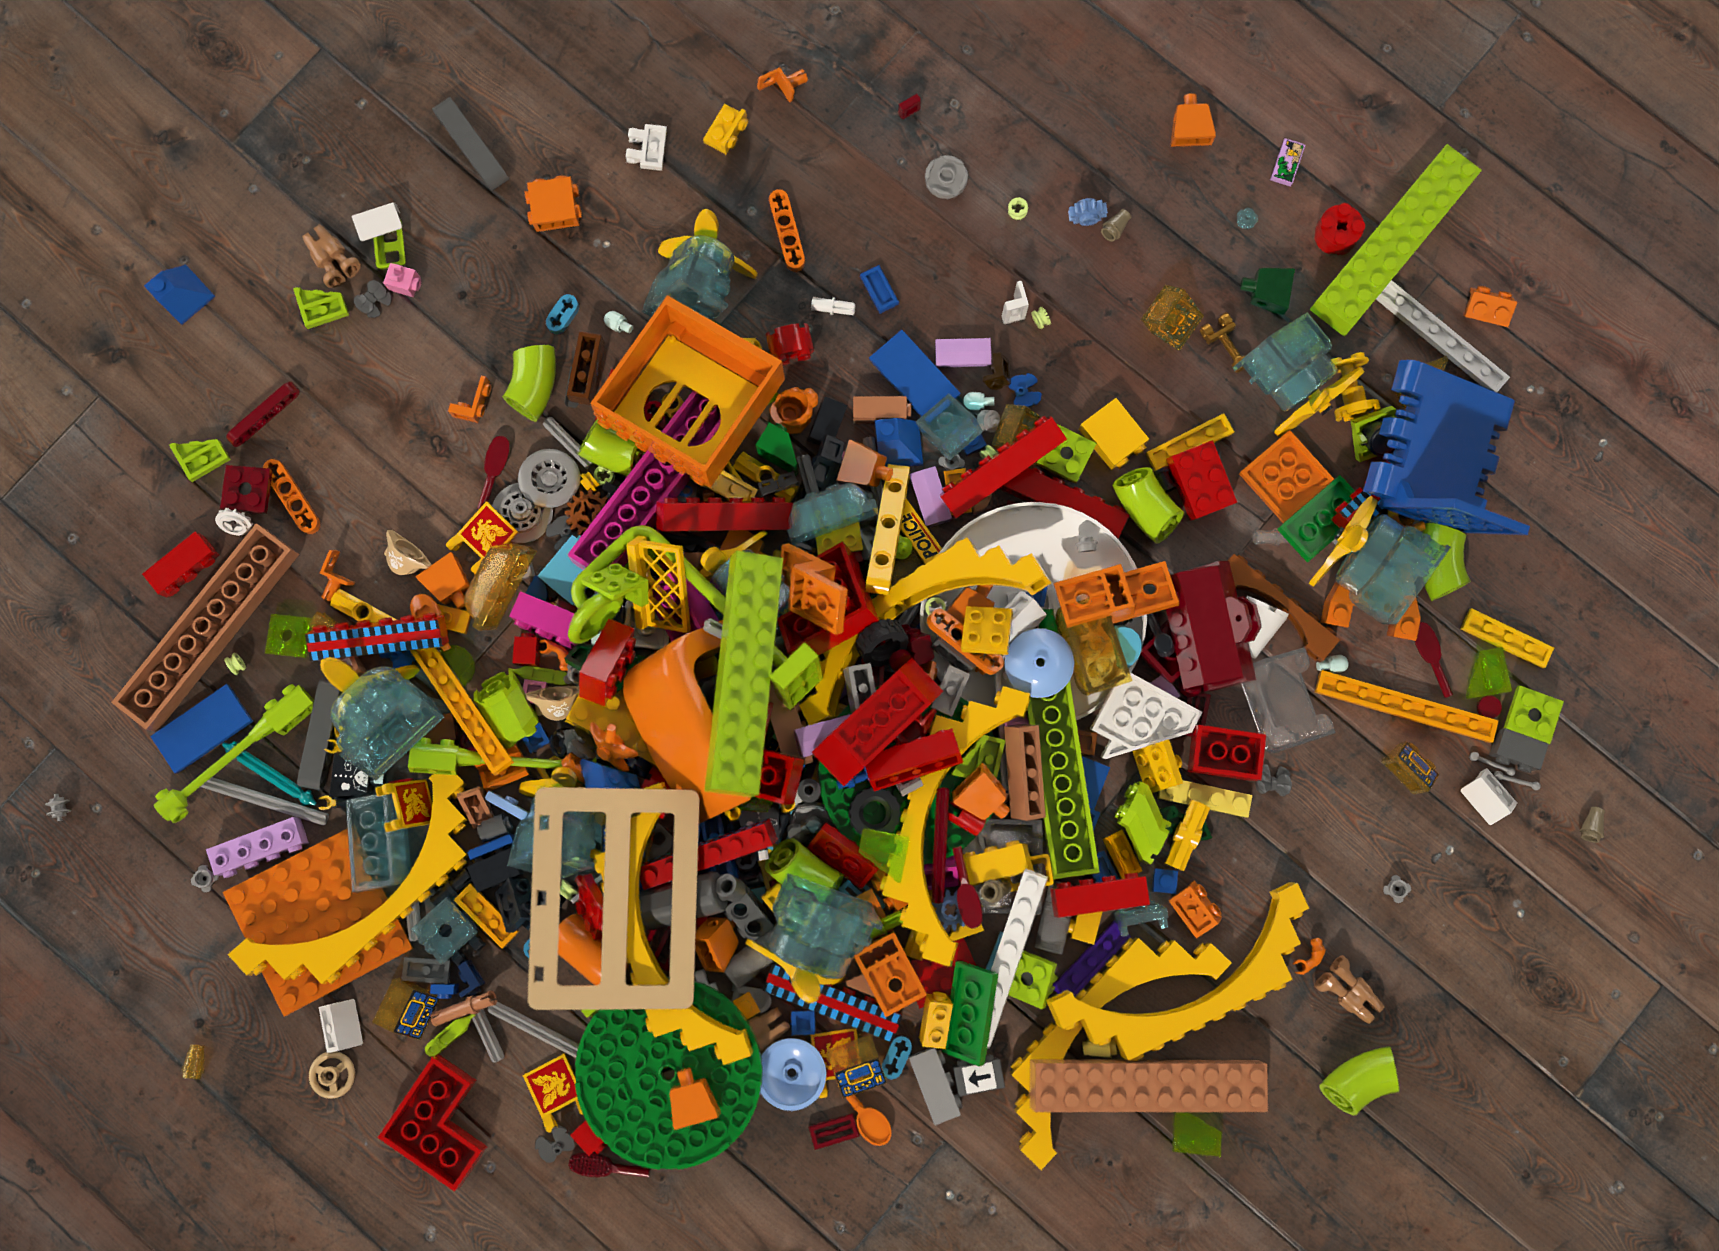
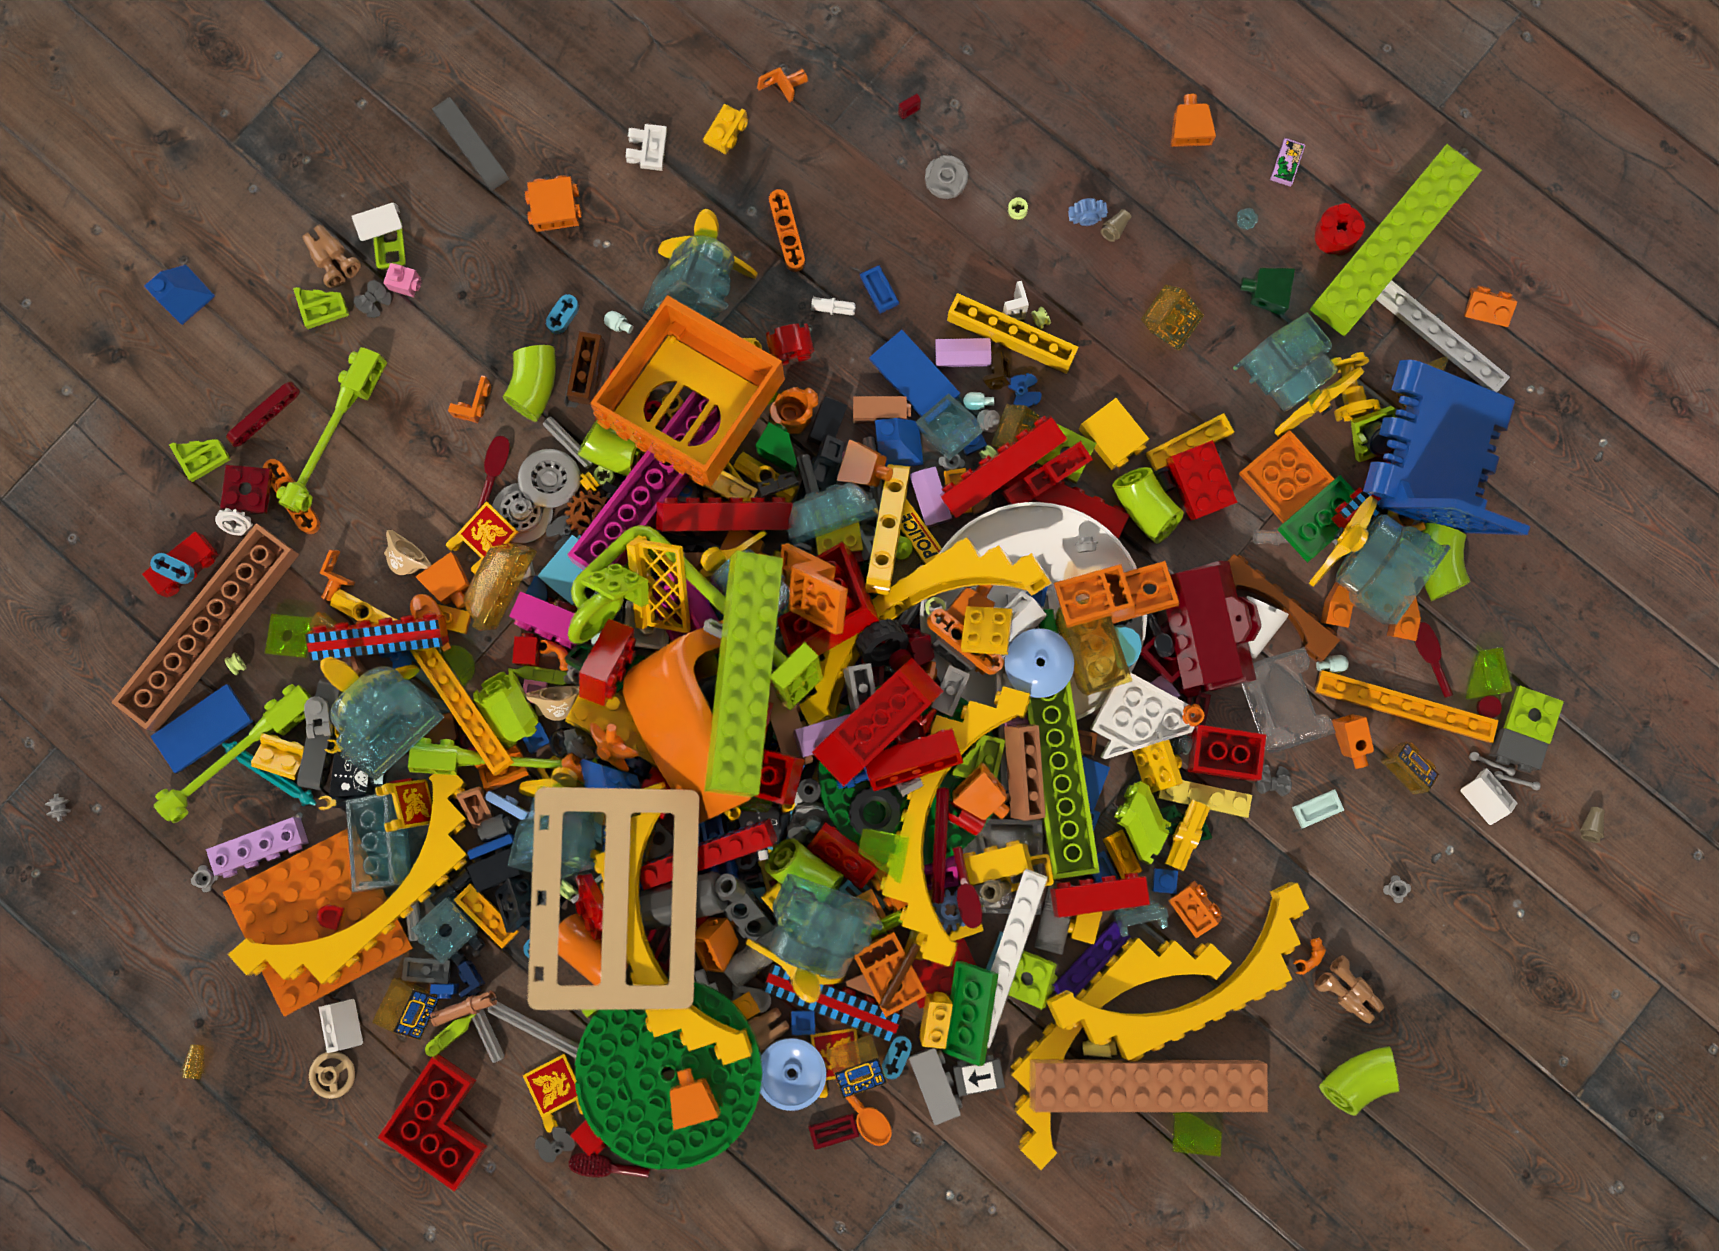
light grey axle [201,777,329,825] -> none
pearl gold bar [1200,313,1251,373] -> none
yellow tile [1460,608,1554,669] -> none
none -> dark azure beam [150,553,195,584]
none -> yellow bracket [251,733,304,780]
none -> lime bar [276,347,387,513]
none -> light grey plate [304,696,333,739]
none -> red tile [317,905,345,931]
none -> reddish brown bar [879,942,921,1009]
none -> yellow brick [947,293,1078,374]
none -> red slope [1002,441,1093,505]
none -> clear light blue plate [1173,734,1192,755]
none -> orange plate [1182,704,1204,727]
none -> light aqua tile [1292,789,1344,828]
none -> orange torso [1331,714,1374,769]

